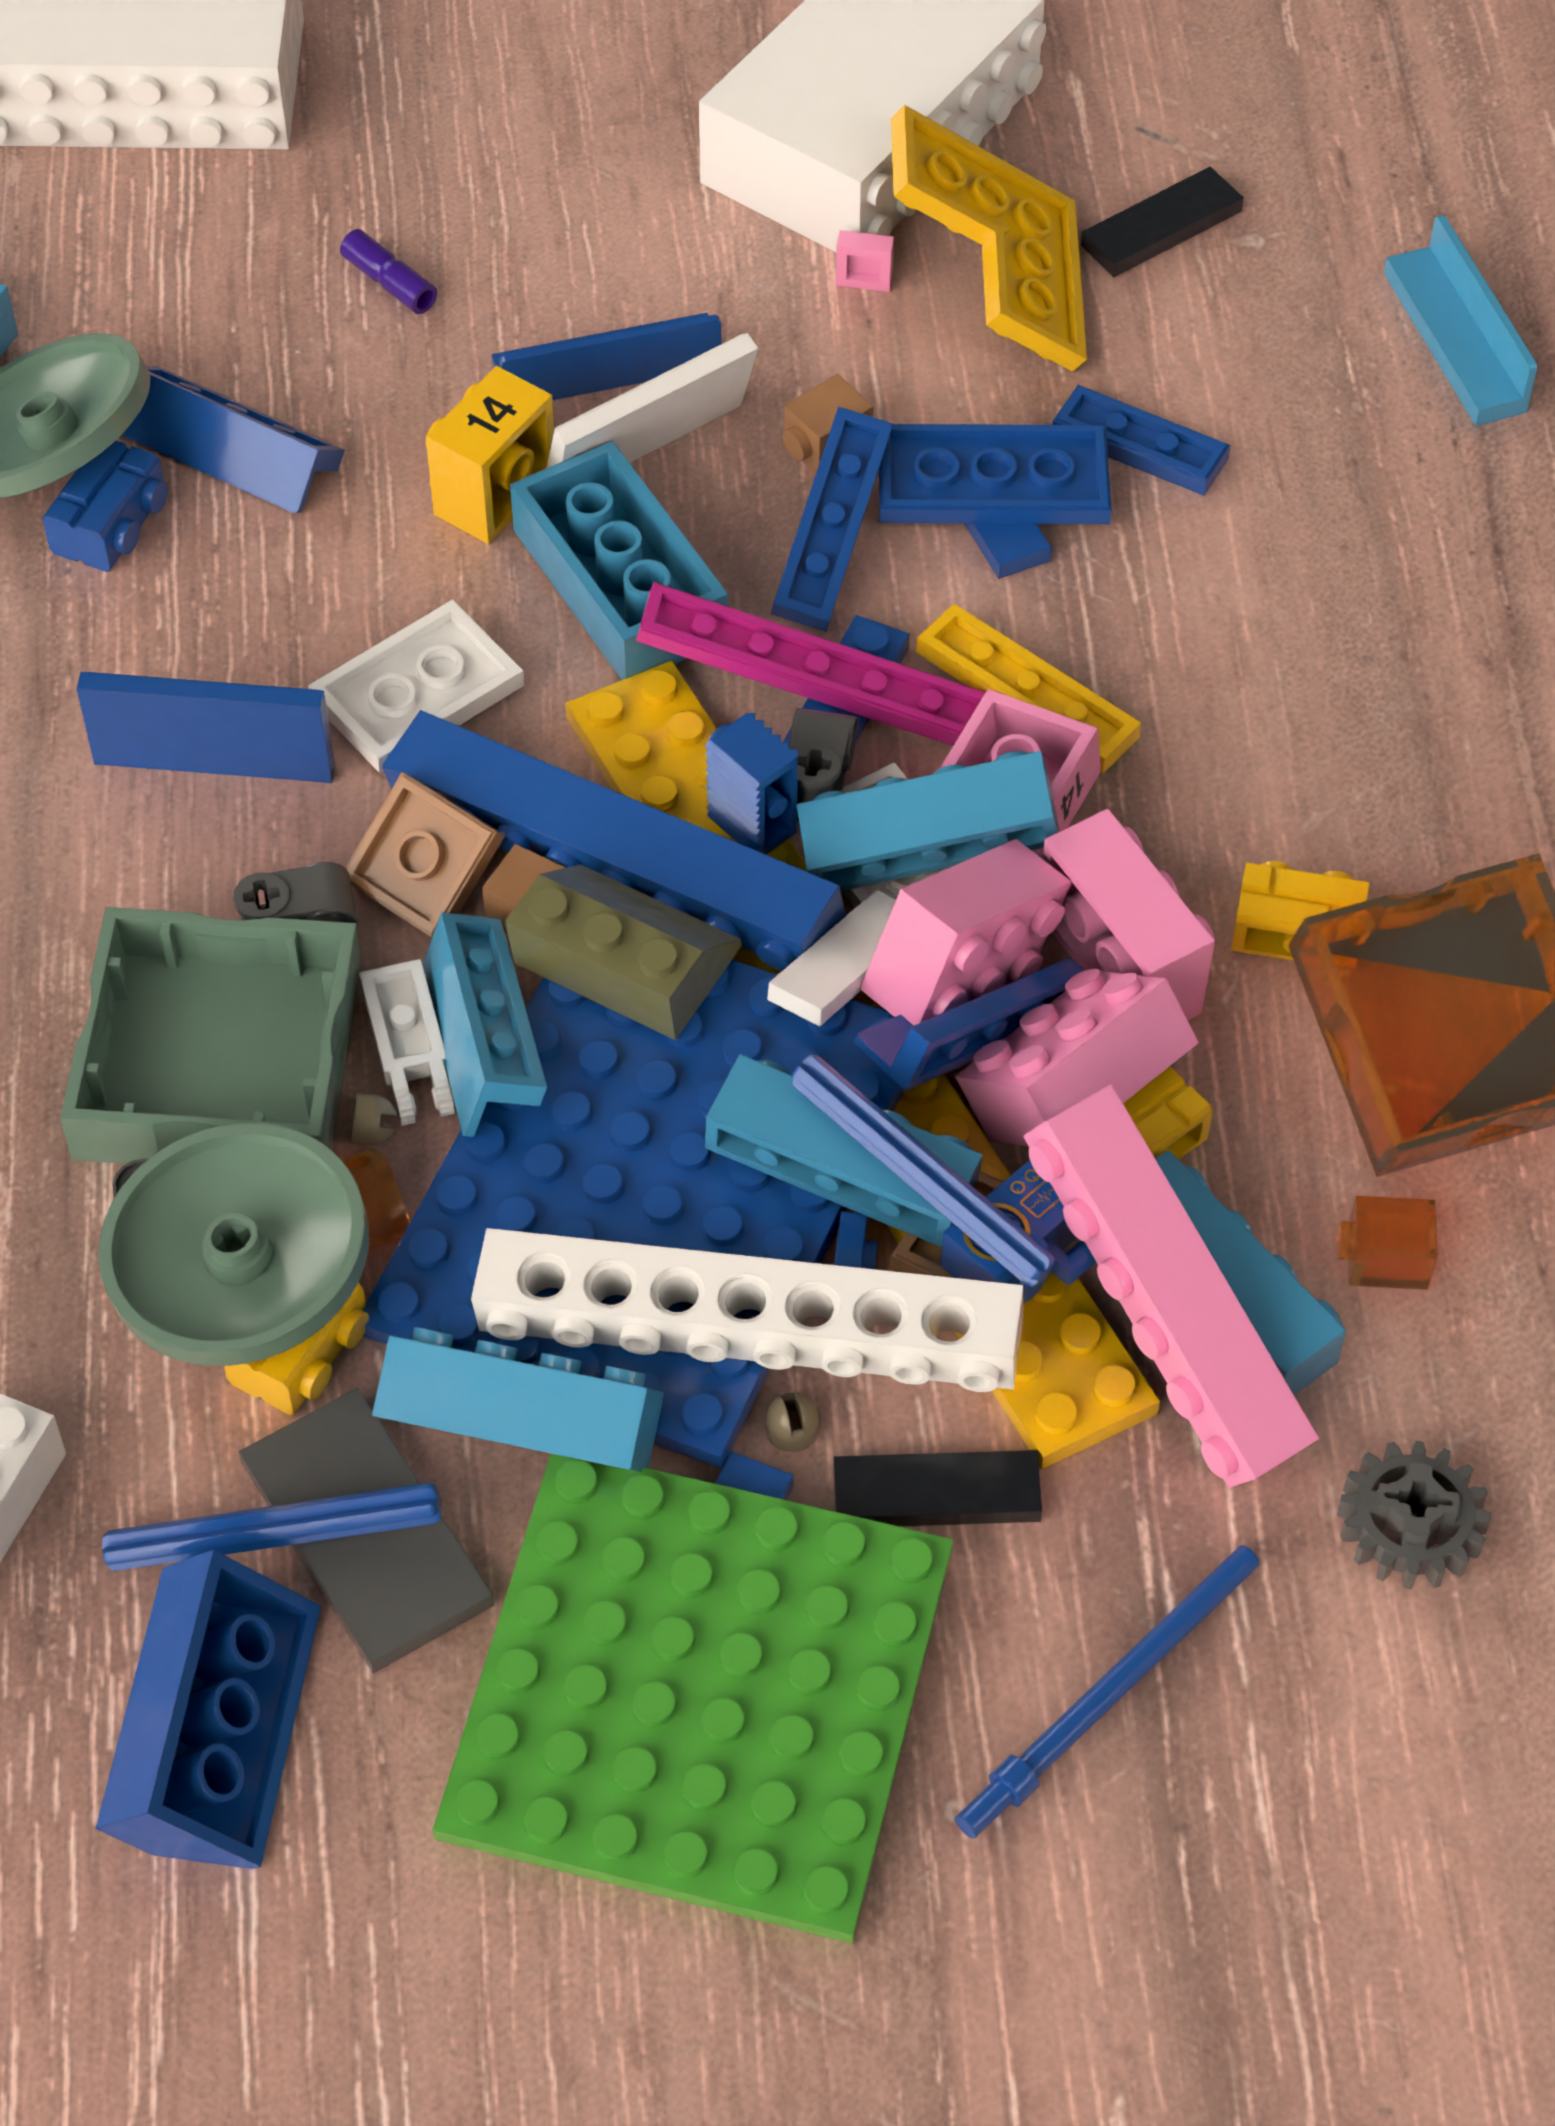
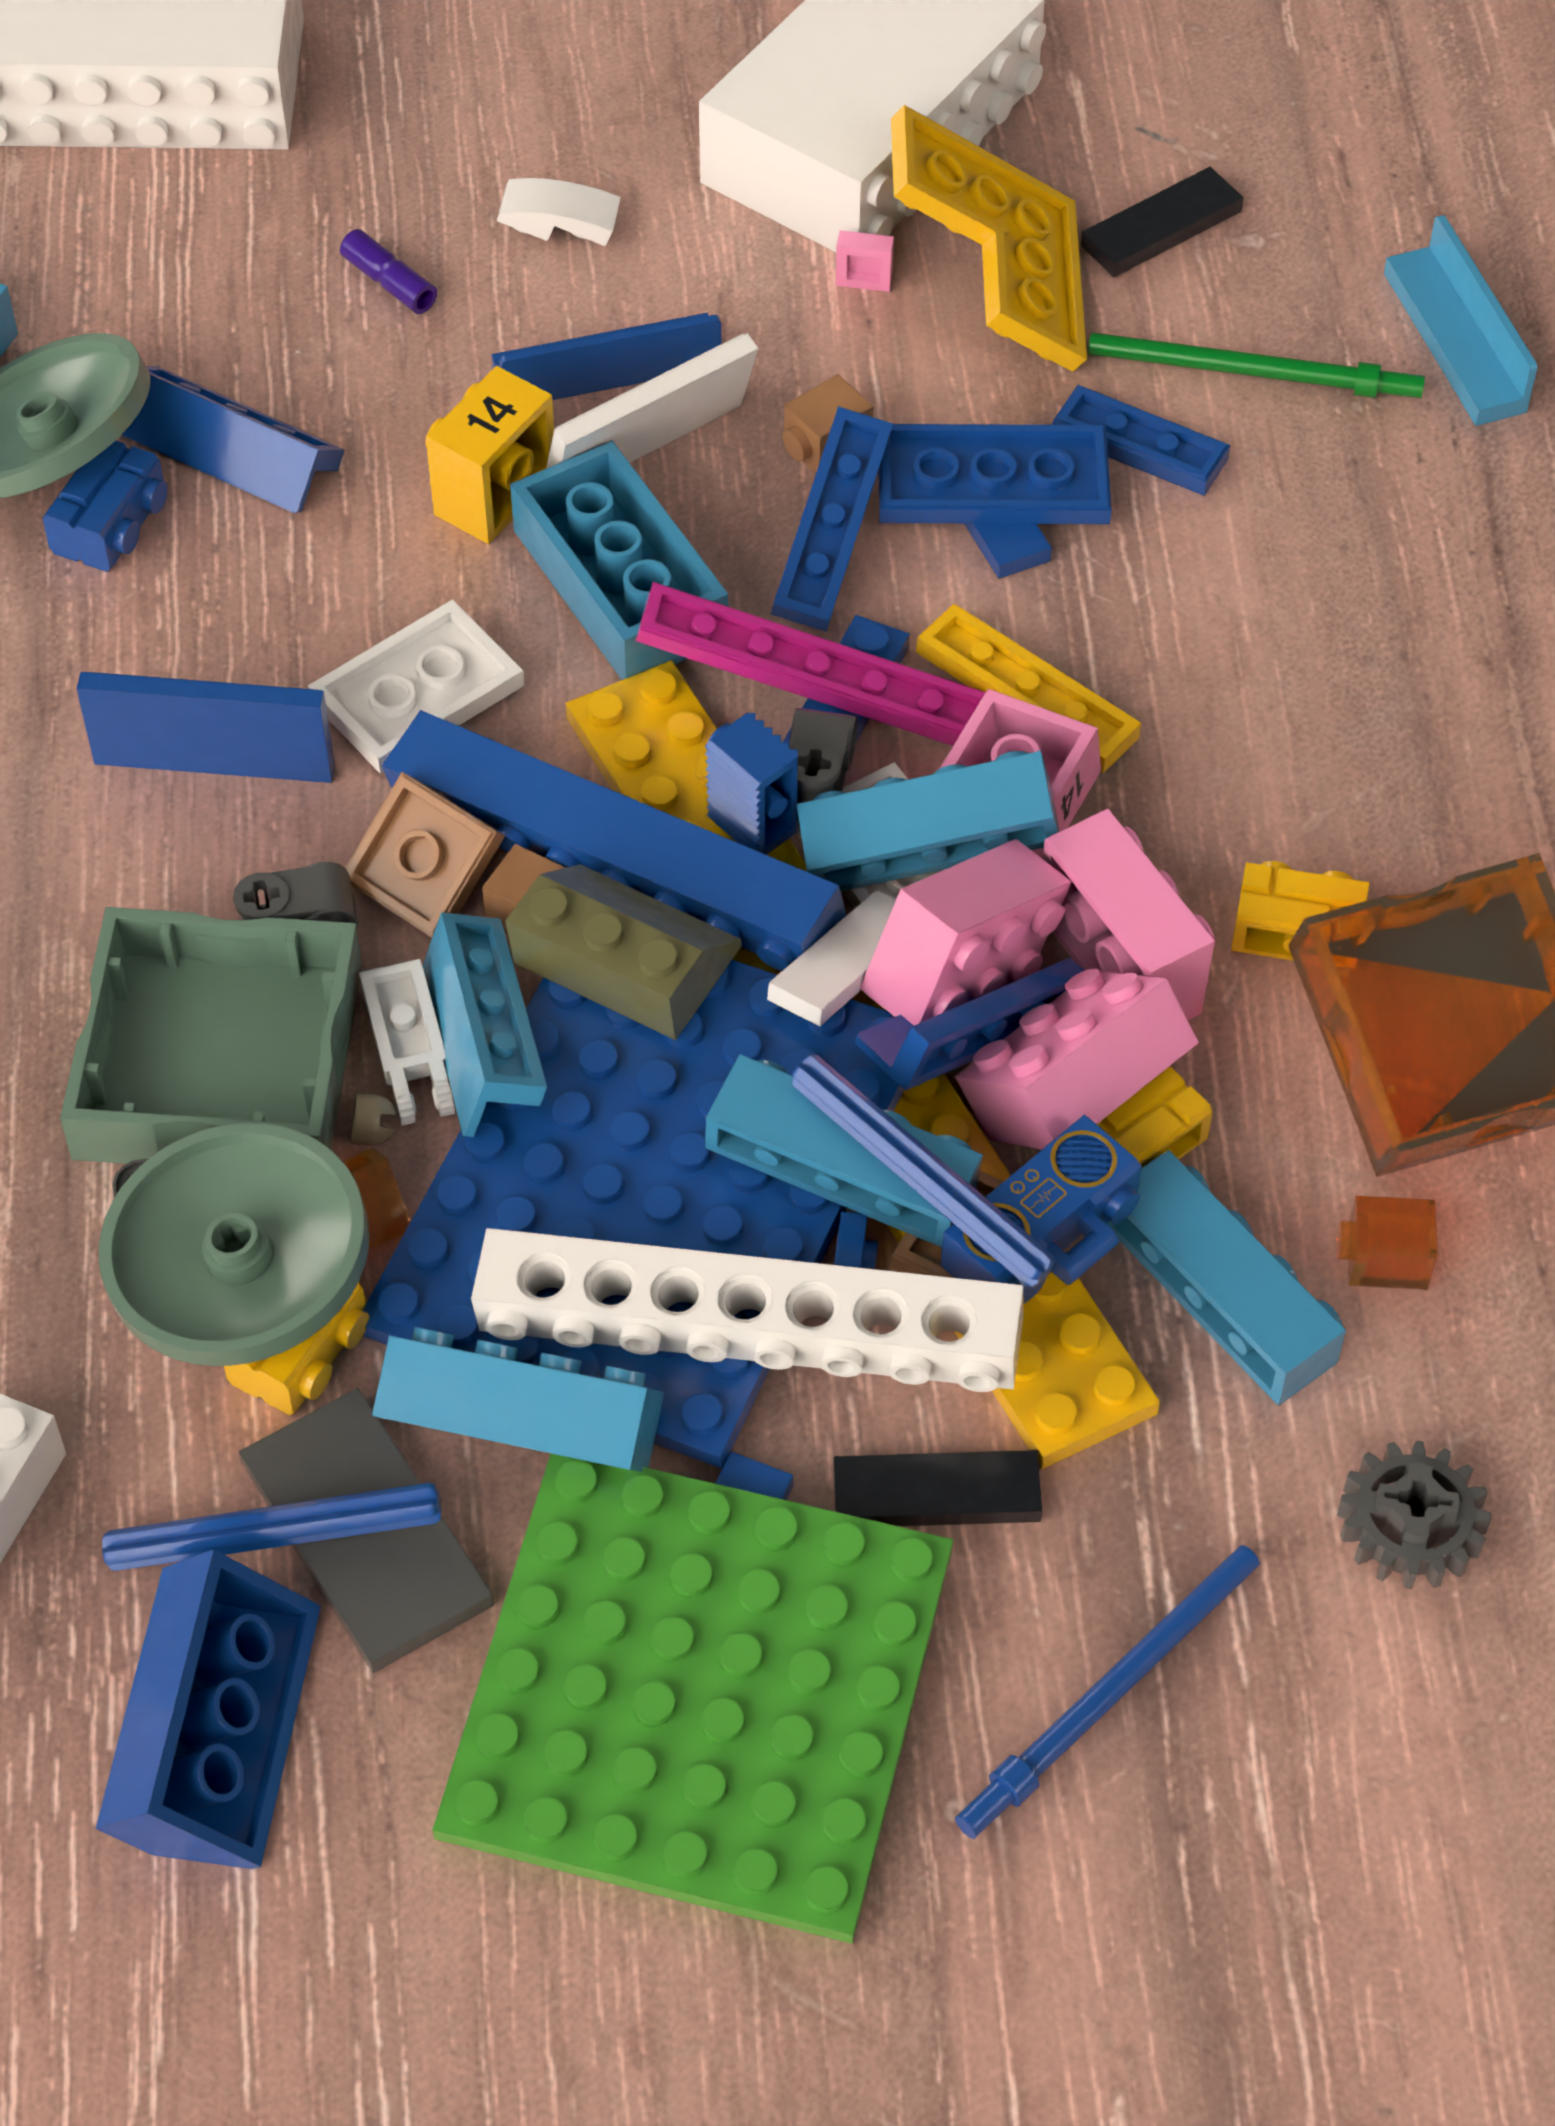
dark tan hinge [765,1392,819,1452] -> none
bright pink brick [1023,1084,1319,1488] -> none
none -> white slope [497,178,621,246]
none -> green bar [1088,332,1425,398]

